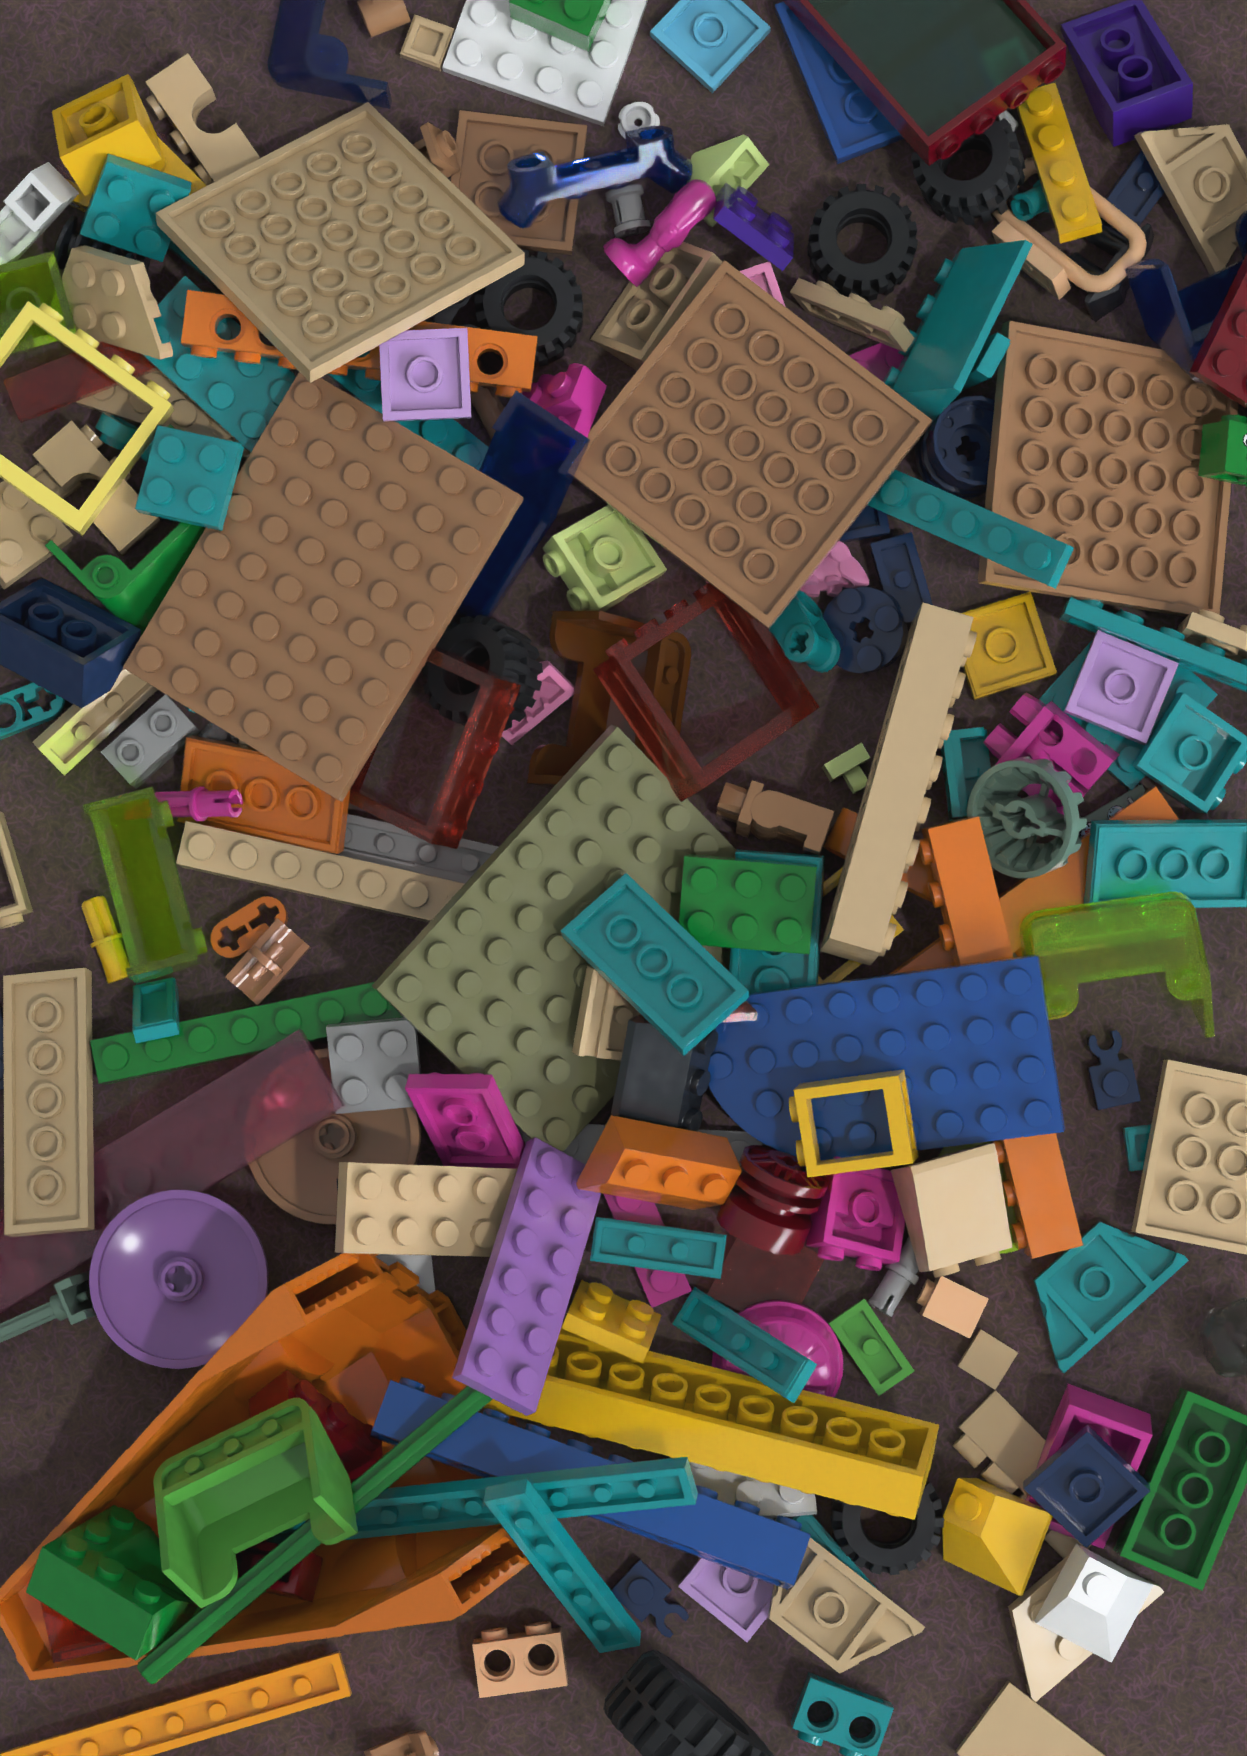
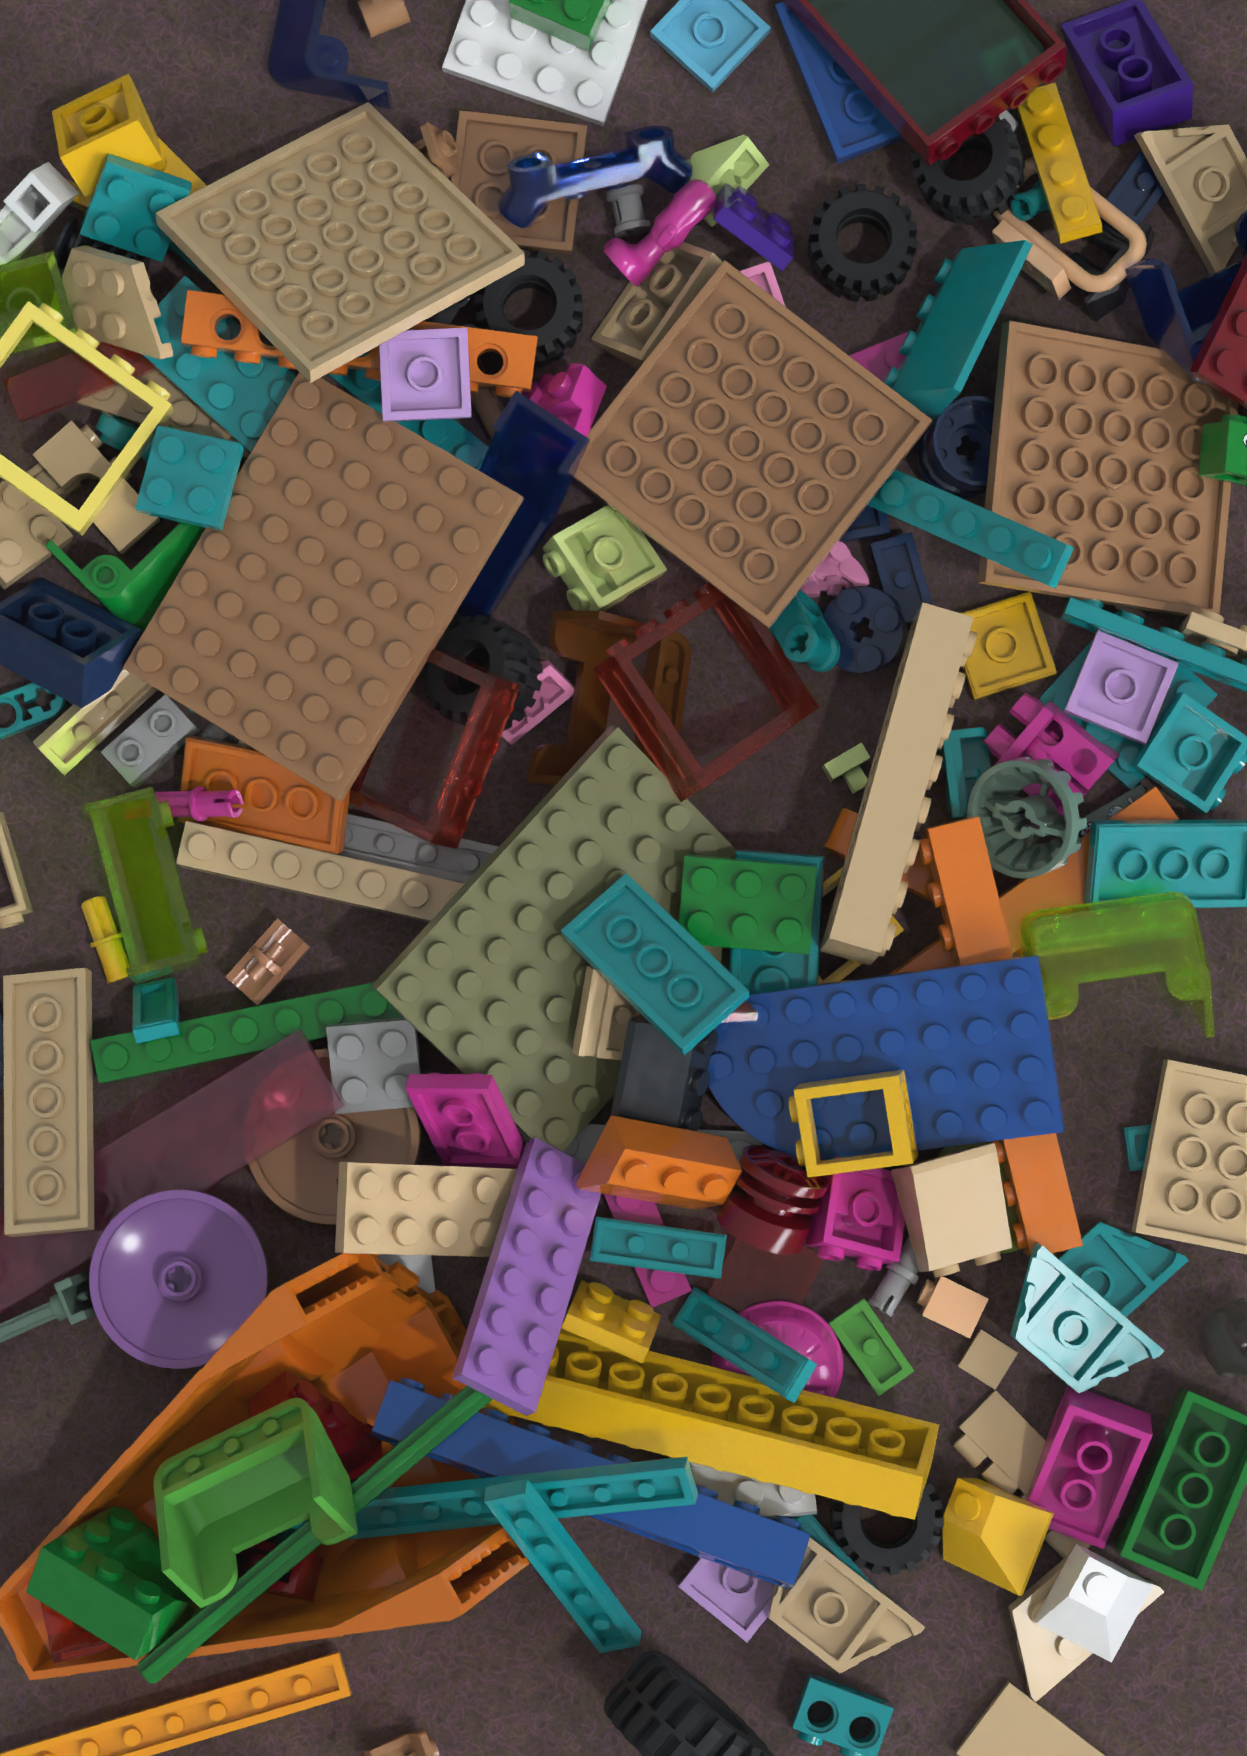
tan arch [145,53,260,186] -> none
orange beam [210,896,288,959] -> none
tan tile [400,14,455,72] -> none
light nougat brick [472,1621,568,1698] -> none
dark blue plate [610,1558,689,1638] -> none
white plate [618,102,660,144] -> none
medium nougat hips [716,780,834,855] -> none
tan plate [790,278,914,353] -> none
teal tile [962,332,1011,391] -> none
dark blue plate [1023,1425,1150,1548] -> none
dark blue plate [1087,1030,1141,1110] -> none
none -> wing [1010,1242,1164,1393]

